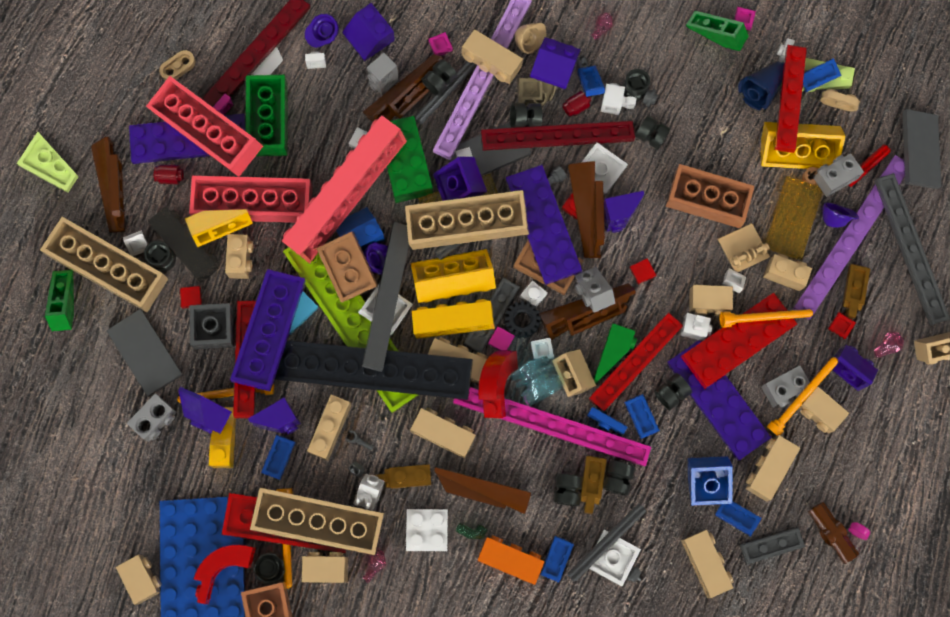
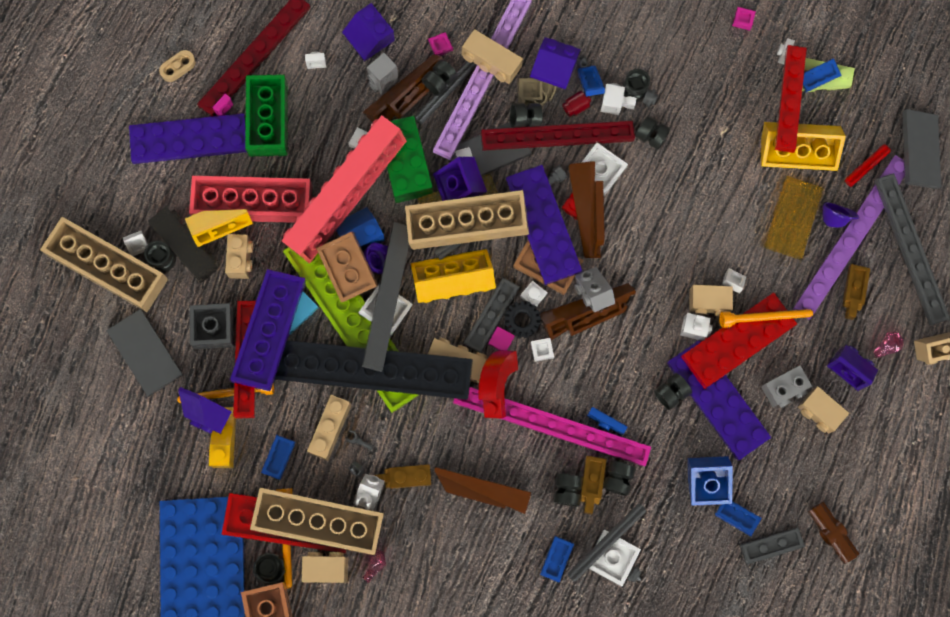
yellowish green wing [17,132,78,193] -> none
green slope [45,270,74,331] -> none
reddish brown wedge [91,137,125,233] -> none
tan brick [116,555,161,605] -> none
light grey brick [126,393,177,442] -> none
coral brick [146,76,263,177] -> none
dark red brick [153,164,184,185] -> none
red tile [180,286,202,309] -> none
red arch [194,545,256,604] -> none
dark purple slope [248,398,301,434] -> none
white sticker [251,47,283,75] -> none
dark purple hat [304,14,339,48] -> none
white plate [406,509,448,551] -> none
tan brick [410,408,476,459] -> none
yellow brick [412,299,495,339] -> none
clear green arm [456,523,488,540] -> none
orange brick [477,535,545,585] -> none
clear light blue wheel [511,356,564,406] -> none
tan hat [514,23,546,54] -> none
tan brick [552,349,596,397] -> none
red plate [589,312,683,412] -> none
clear pink animal [591,12,613,40] -> none
green slope [594,324,637,383] -> none
dark purple slope [604,191,644,233] -> none
blue plate [624,394,660,439] -> none
red tile [629,258,656,285] -> none
nougat brick [665,164,755,228] -> none
tan brick [681,530,734,598] -> none
green slope [686,11,749,51] -> none
tan hinge [717,223,770,272] -> none
dark blue cone [738,61,784,110] -> none
tan brick [745,435,800,502] -> none
tan brick [763,254,812,291] -> none
light orange piece [767,357,838,436] -> none
medium nougat bush [802,167,818,187] -> none
light grey brick [814,153,864,197] -> none
tan plate [820,89,860,112] -> none
red tile [827,312,856,339] -> none
dark pink tile [848,522,871,540] -> none

